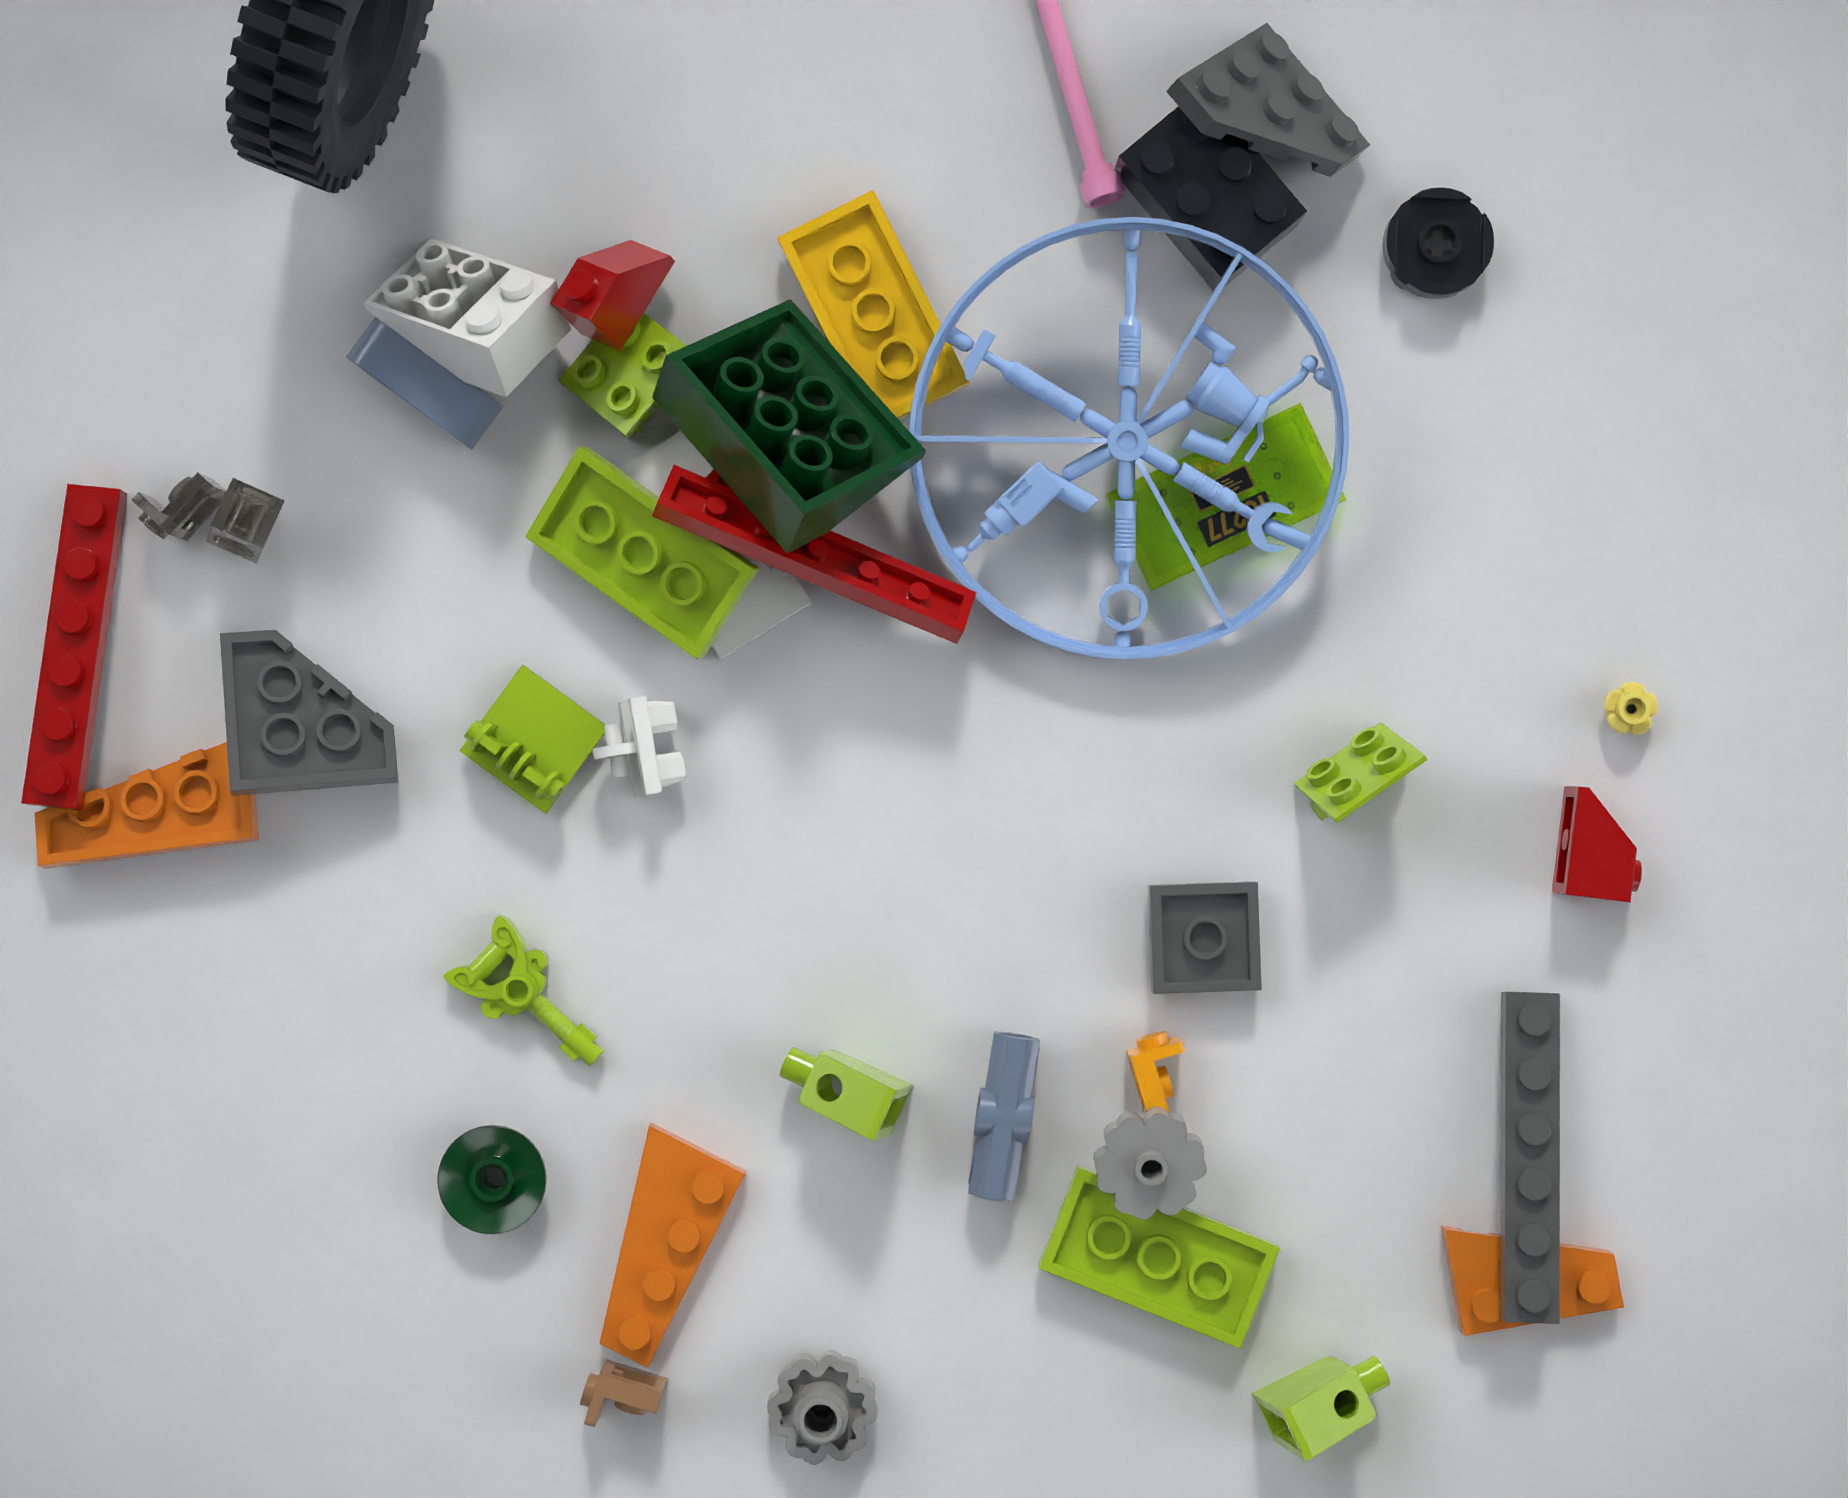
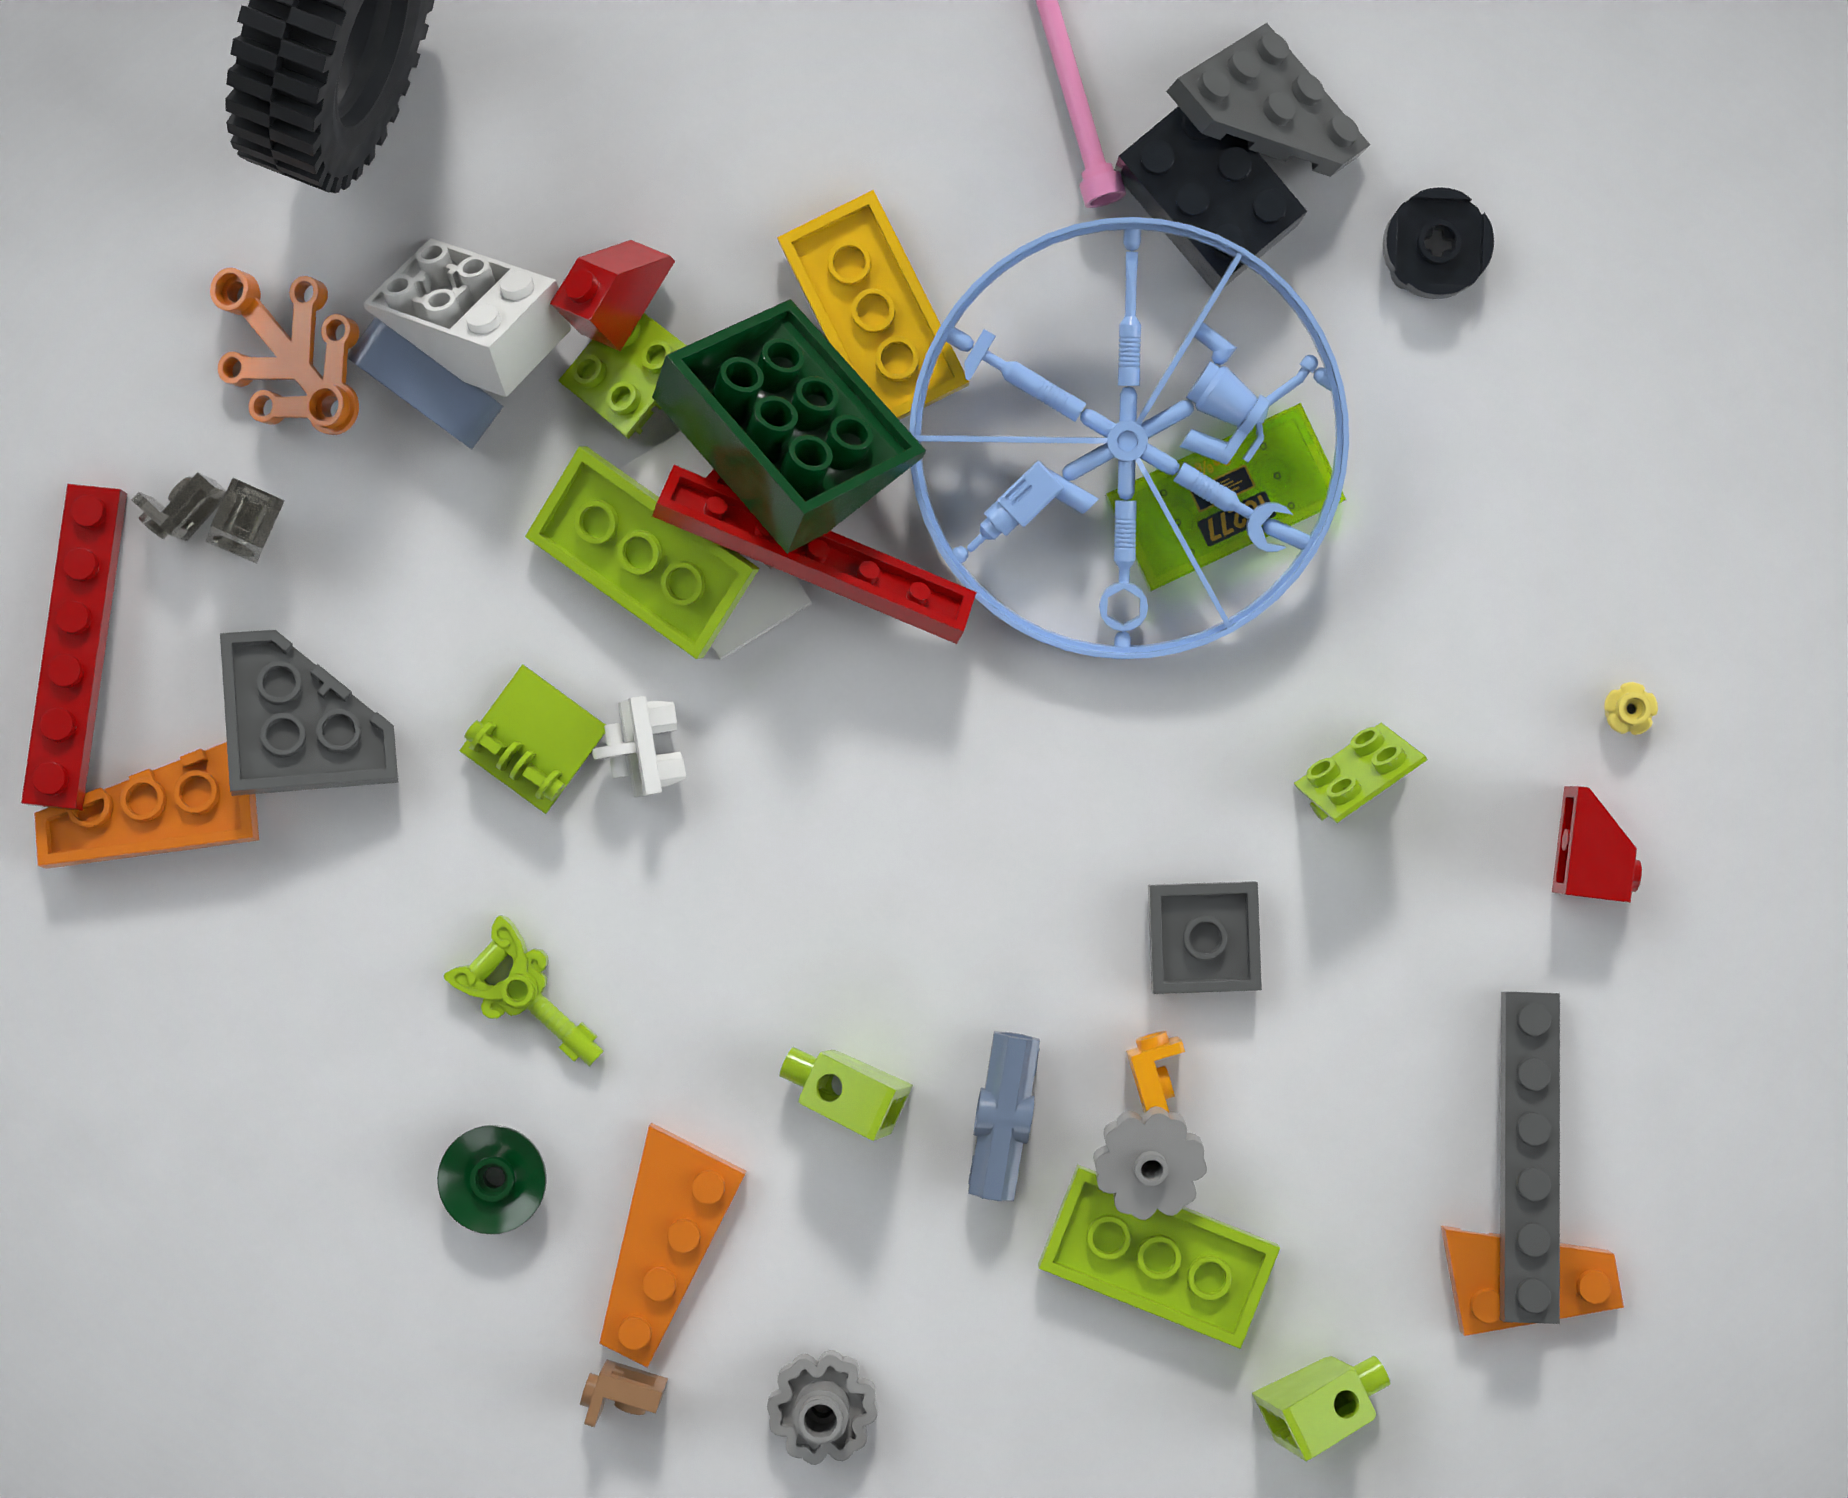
none -> orange plant [210,268,360,435]

